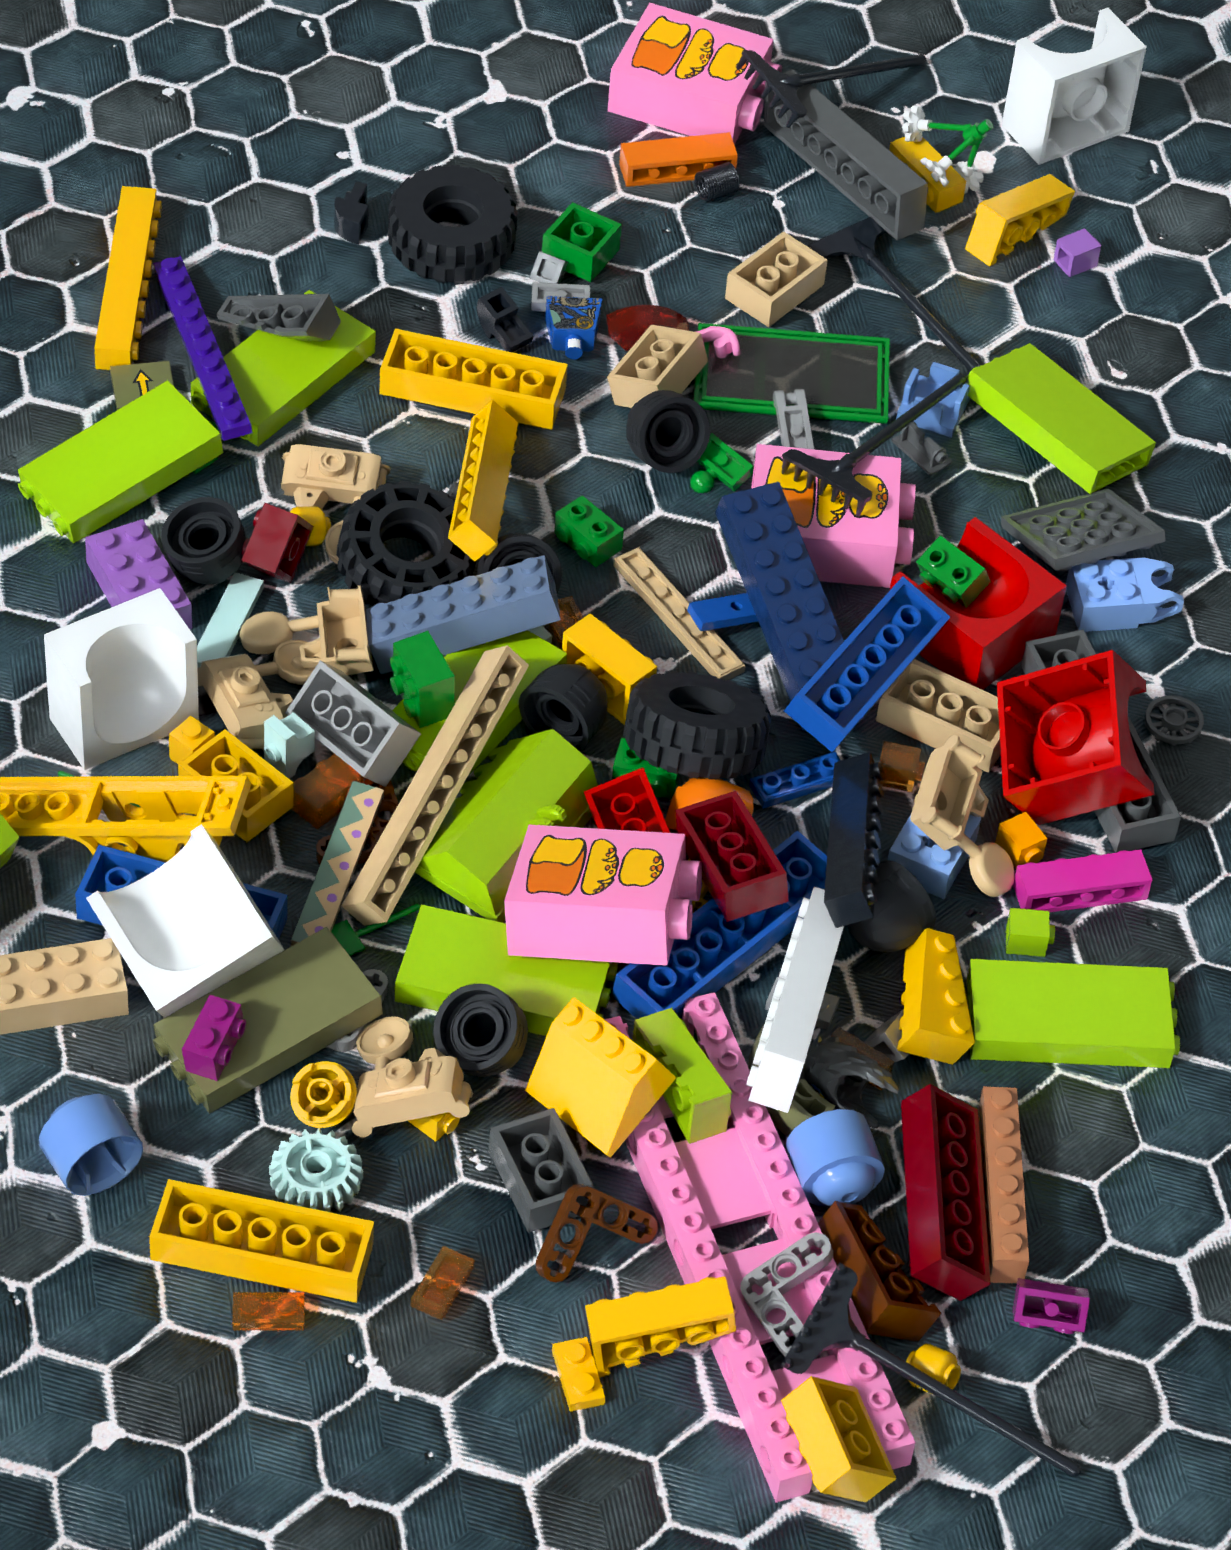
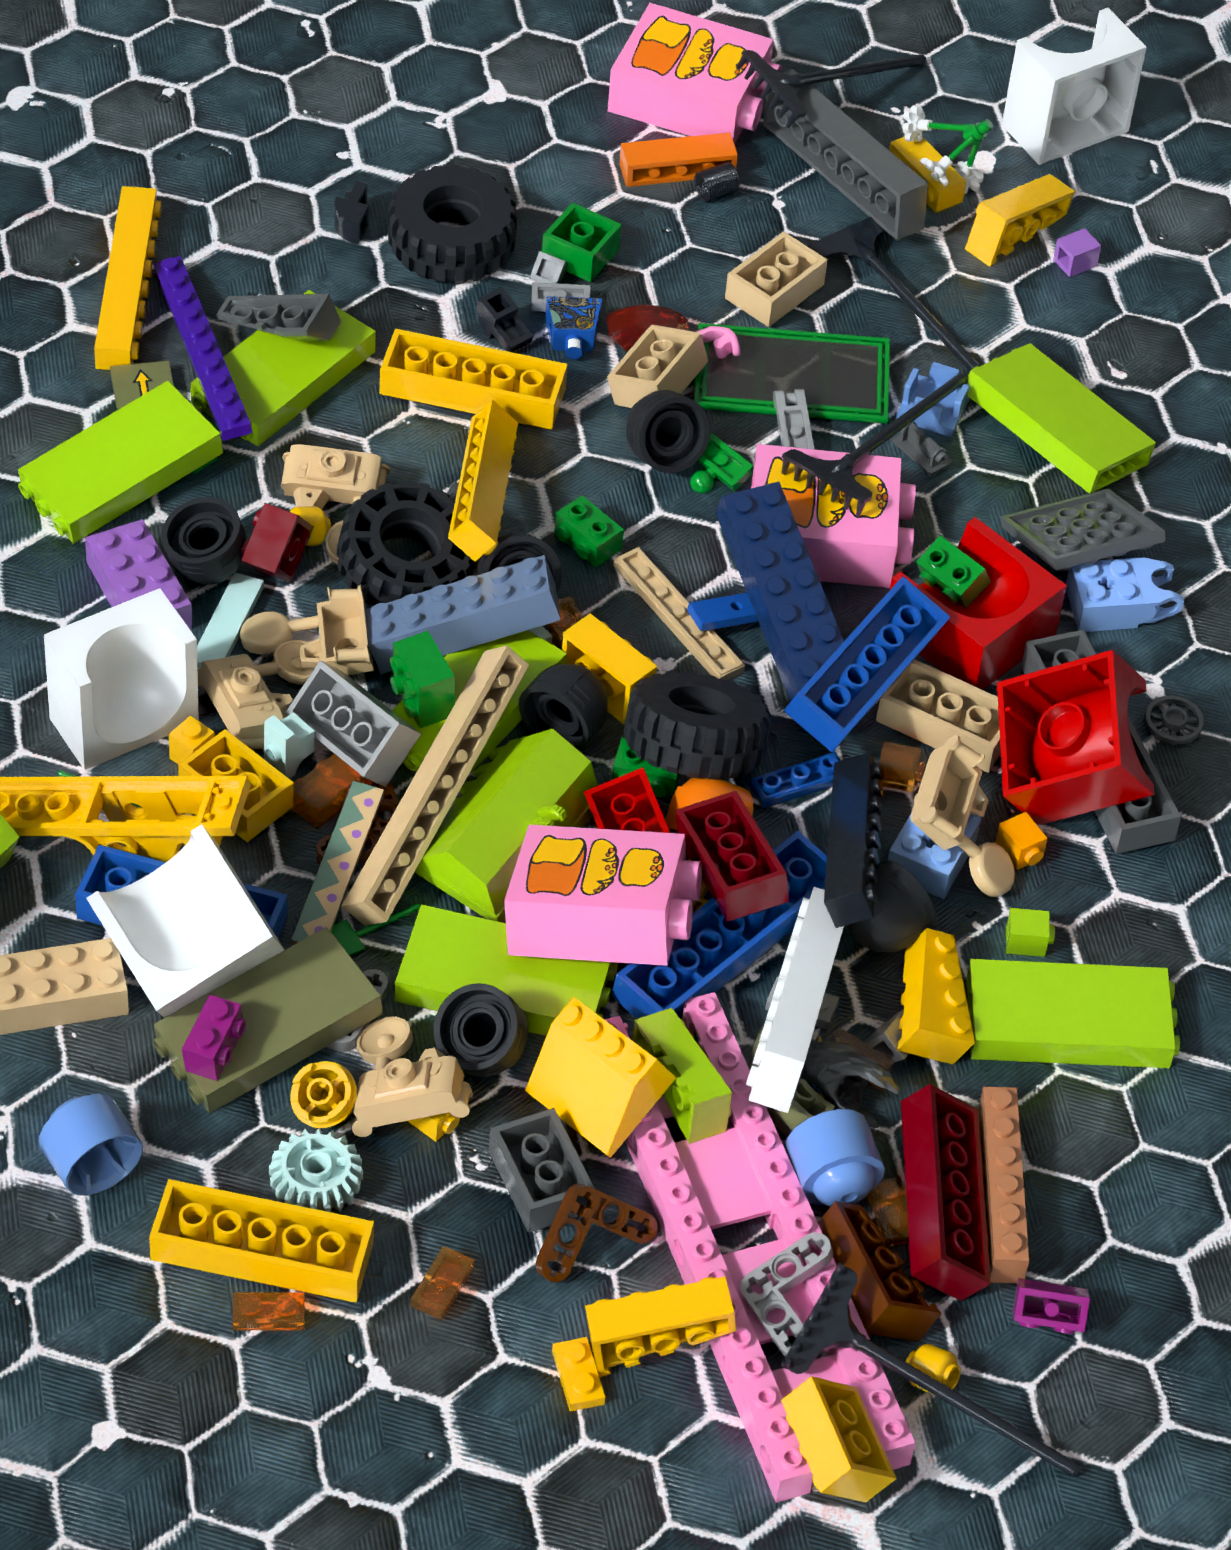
dark pink brick [1013,850,1152,912] -> none
none -> clear orange plate [868,1177,909,1247]

